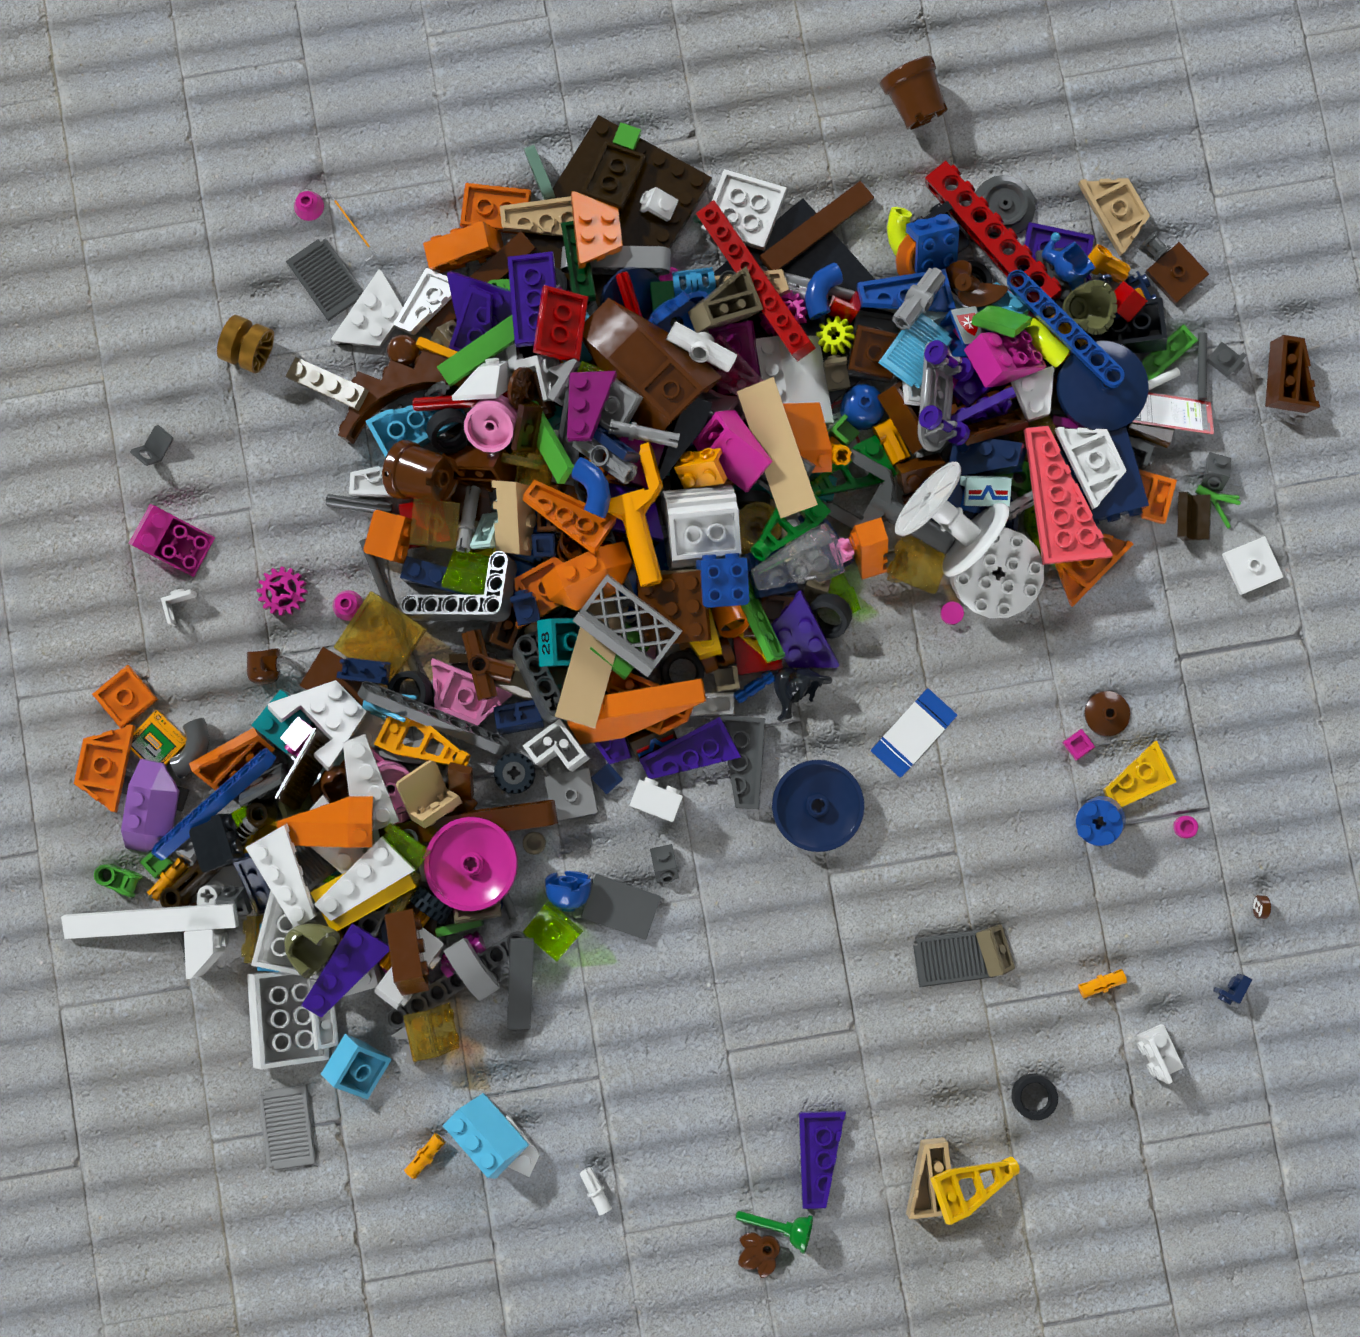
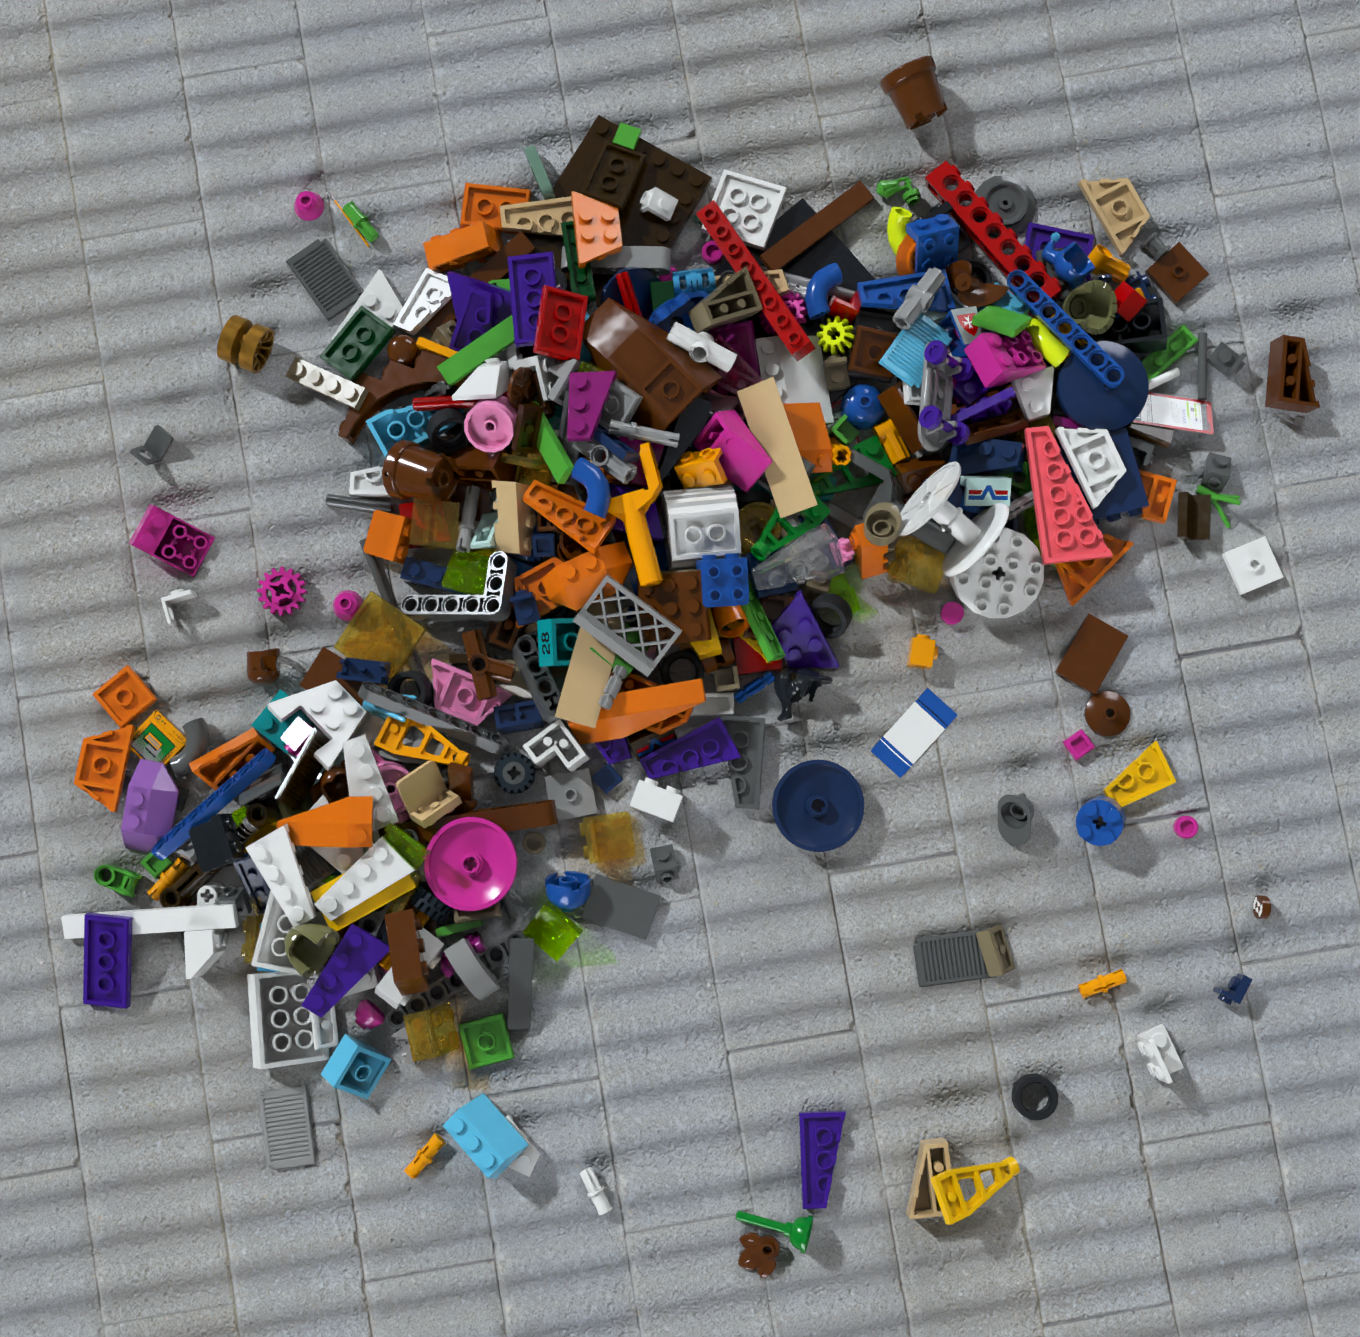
none -> dark purple tile [83,912,132,1009]
none -> dark green tile [319,305,396,383]
none -> bright green axle [342,201,379,242]
none -> dark pink cone [355,999,385,1030]
none -> bright green tile [458,1012,515,1070]
none -> clear yellow bracket [580,811,636,864]
none -> light grey axle [598,665,628,710]
none -> dark pink tile [702,241,724,265]
none -> dark tan hat [863,502,902,546]
none -> bright green piece [876,177,921,206]
none -> light orange brick [907,634,939,669]
none -> dark grey piece [998,793,1034,846]
none -> reddish brown tile [1055,613,1128,695]

